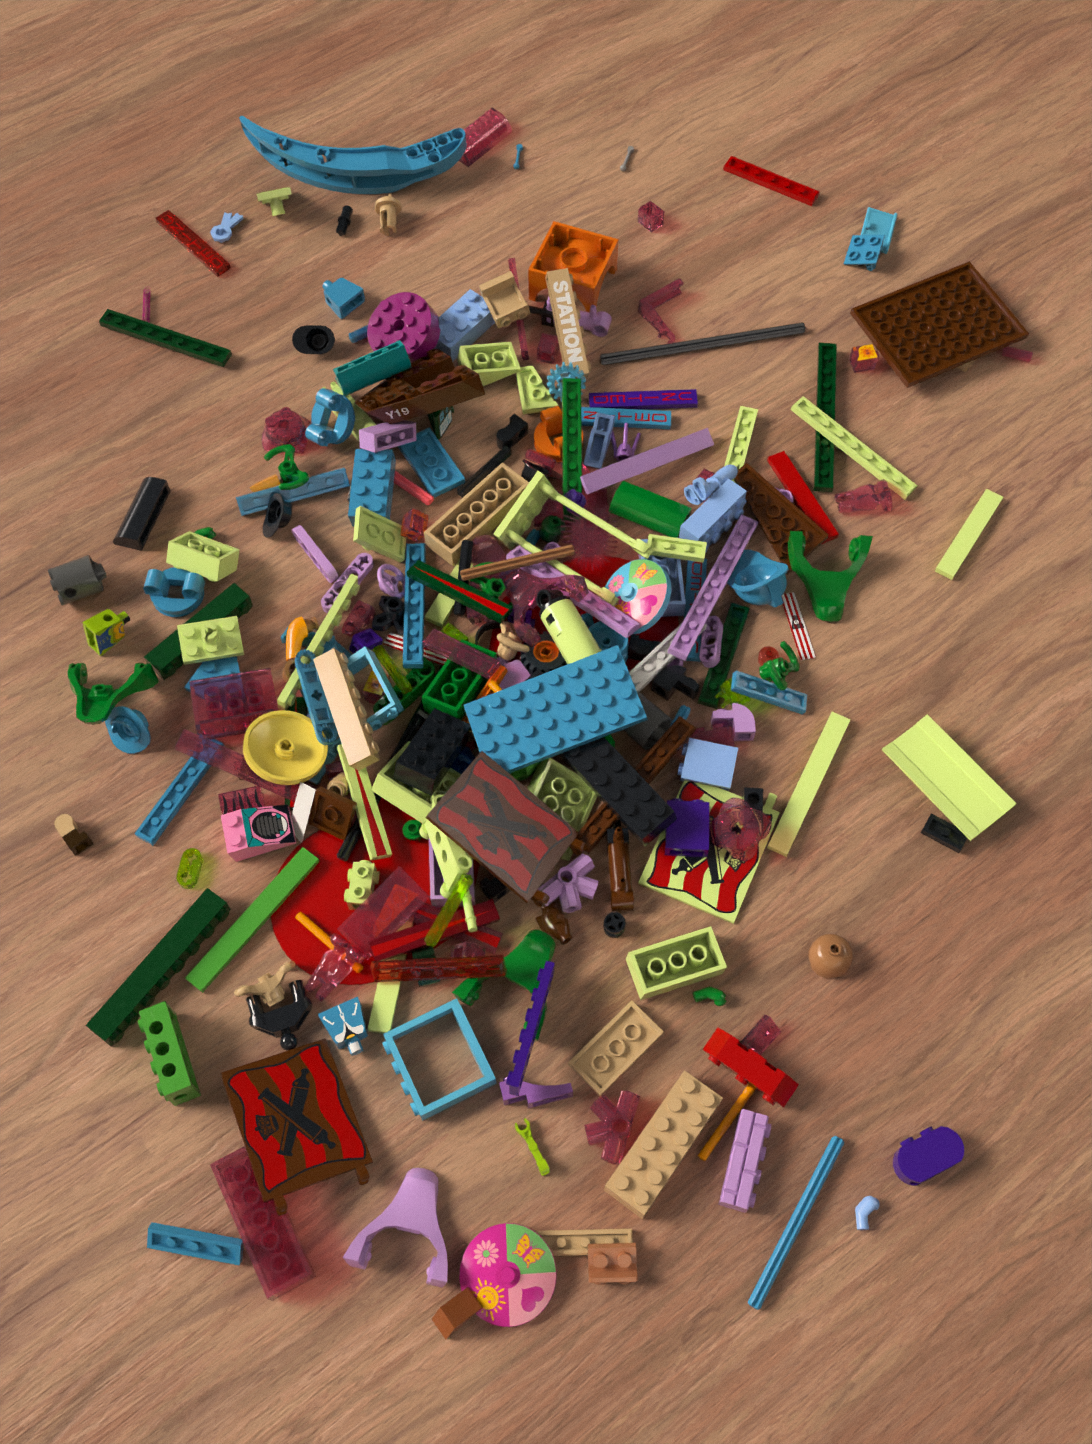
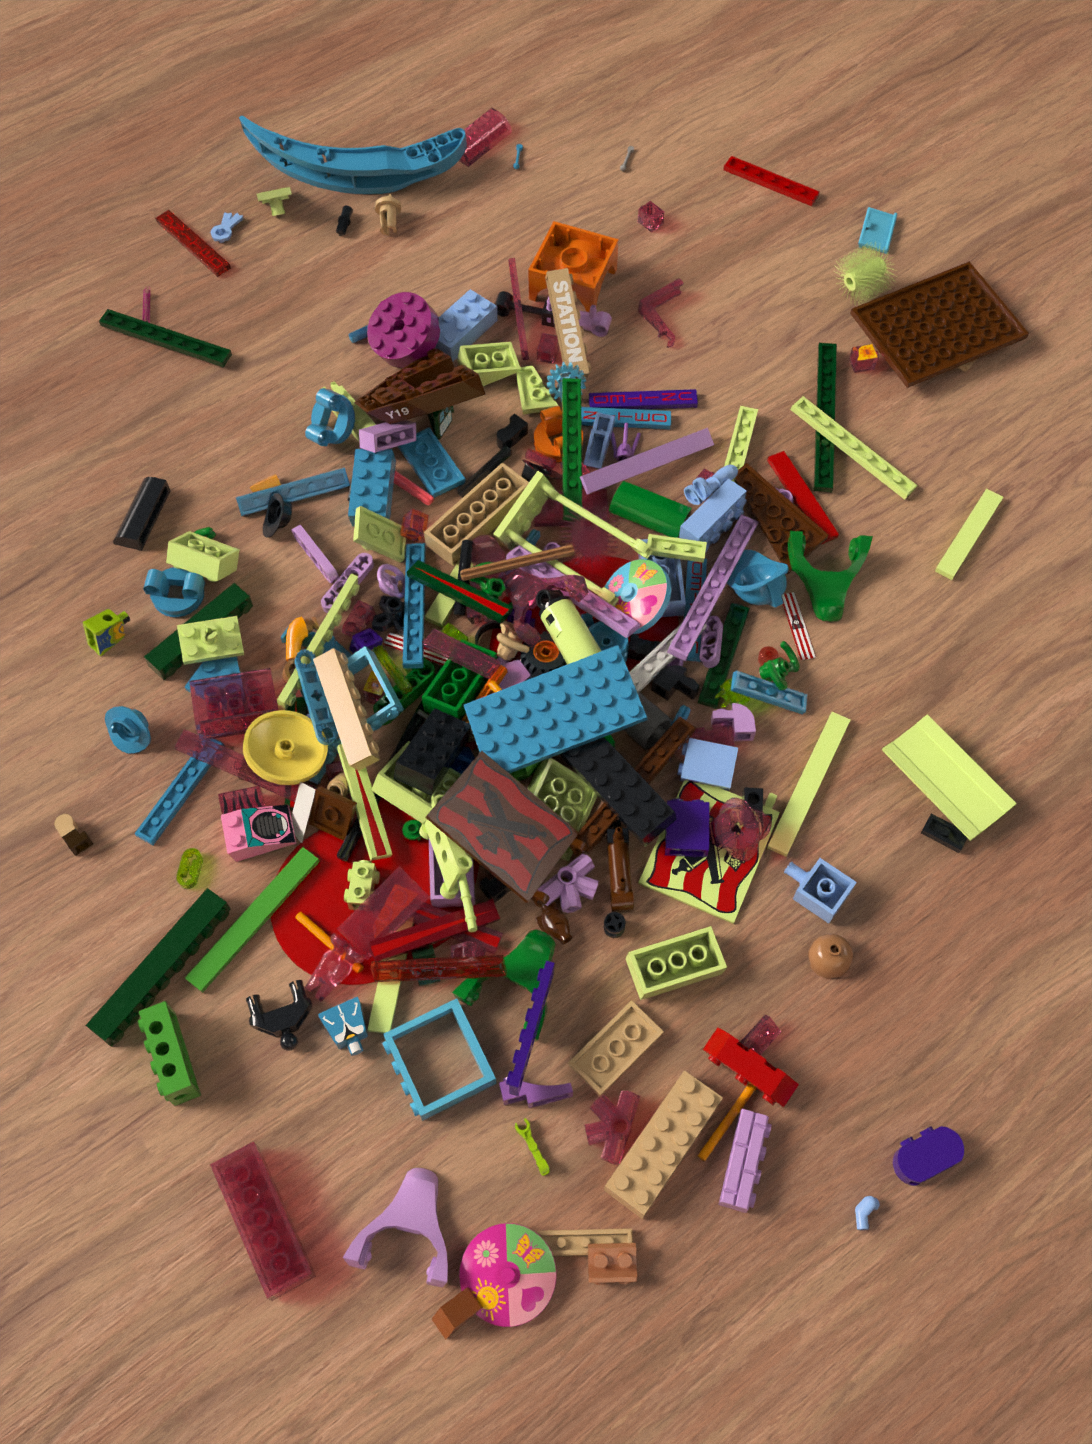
dark grey cylinder [48,555,107,606] -> none
green animal [68,663,159,725] -> none
dark azure plate [147,1222,244,1265] -> none
flag [220,1038,373,1216] -> none
tan piece [234,961,295,1006] -> none
clear pink brick [261,407,311,454] -> none
green piece [264,444,309,490] -> none
black piece [292,325,335,354] -> none
dark azure torso [323,278,365,320] -> none
teal brick [333,340,412,396] -> none
clear neon green axle [424,873,473,947] -> none
tan panel [479,271,530,329] -> none
dark green head [539,515,566,543] -> none
dark purple piece [564,489,587,516] -> none
black axle [600,322,805,365] -> none
green arm [693,987,726,1006] -> none
dark azure axle [748,1136,844,1310] -> none
clear pink piece [834,479,893,513] -> none
dark azure hinge [843,235,885,271] -> none
clear pink hinge [1001,346,1033,363] -> none
none -> light blue brick [784,858,857,923]
none -> yellowish green piece [834,242,897,306]

